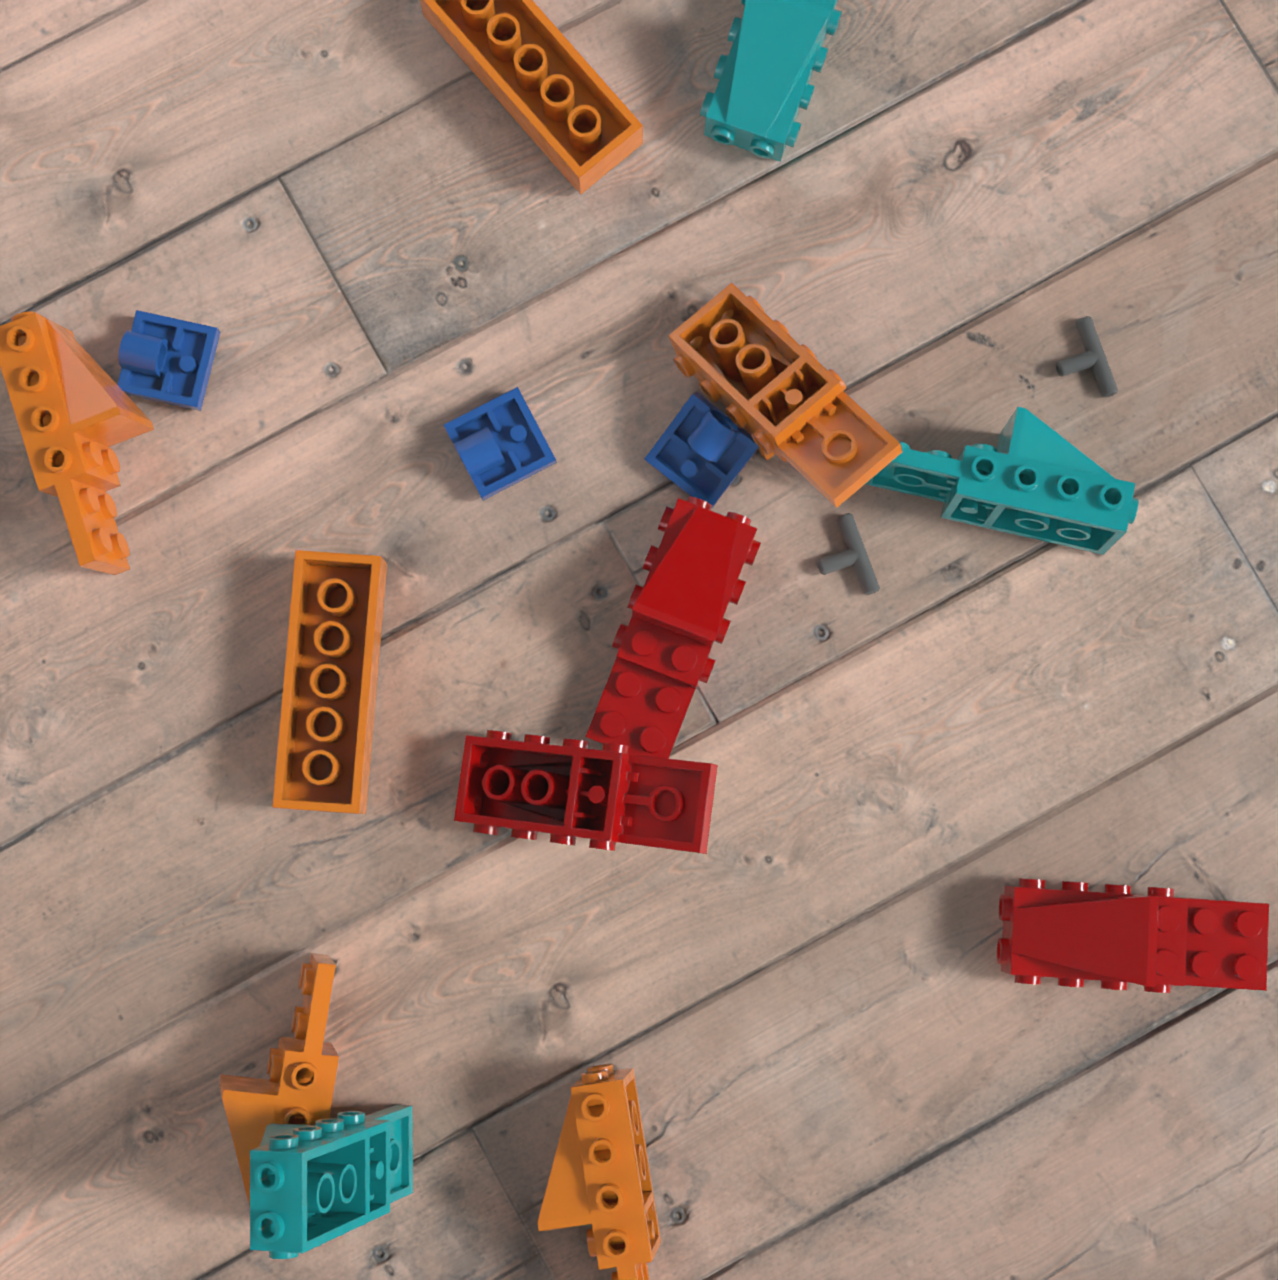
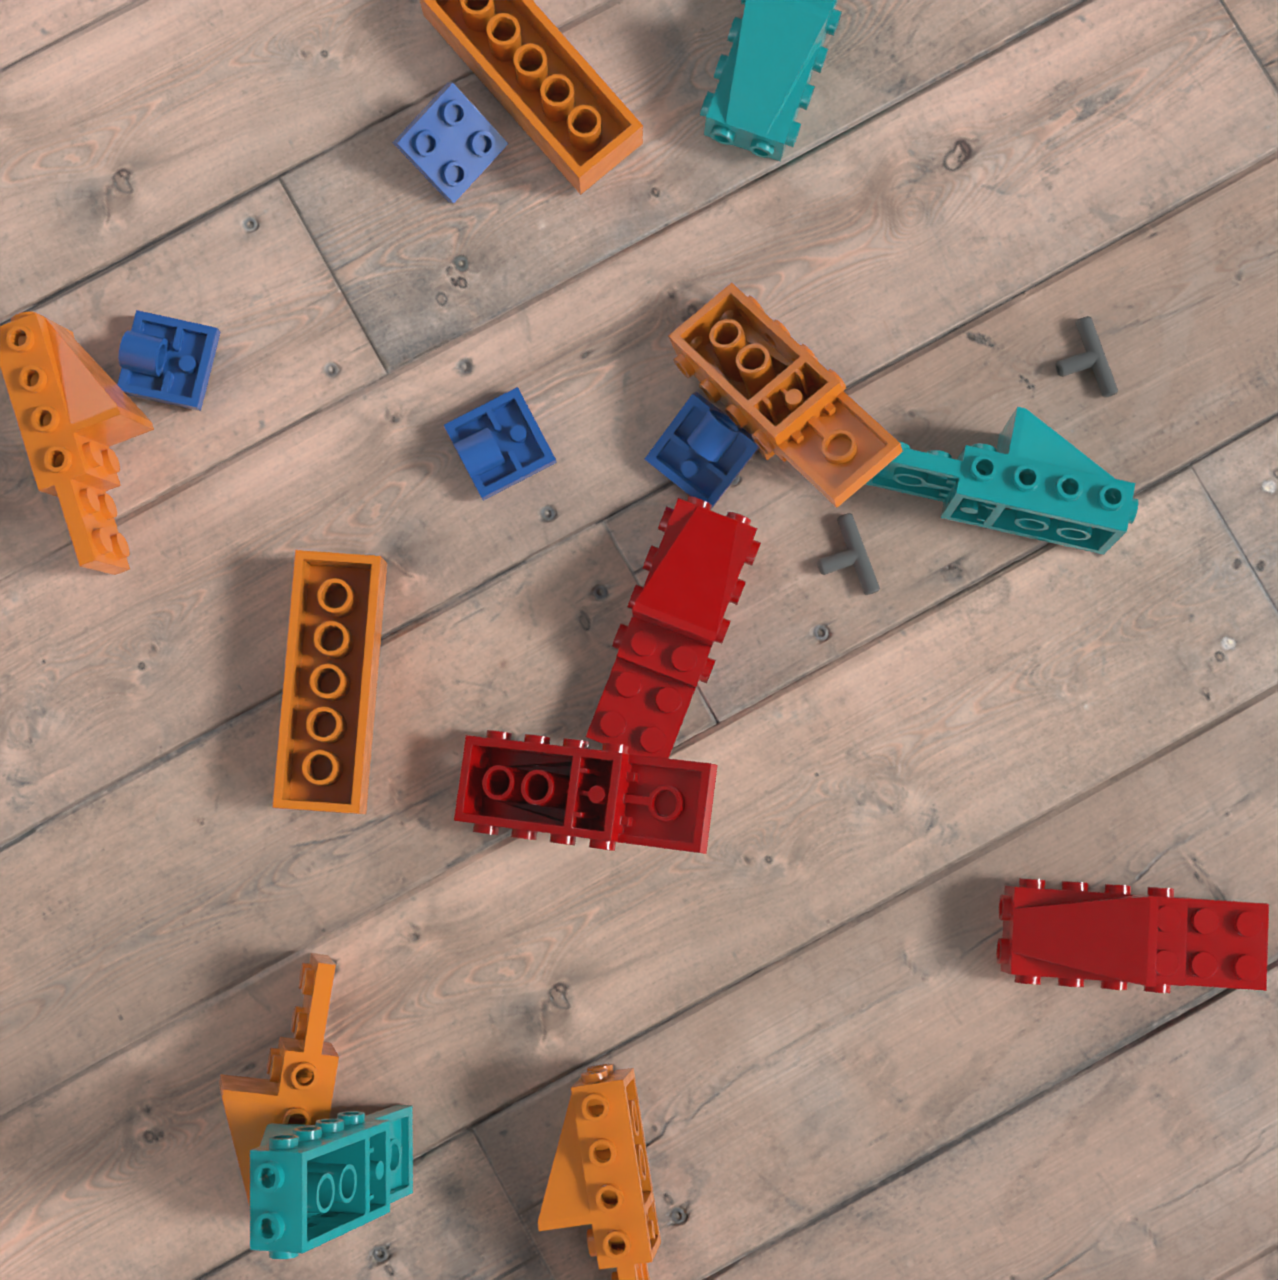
none -> plate [392,82,509,203]

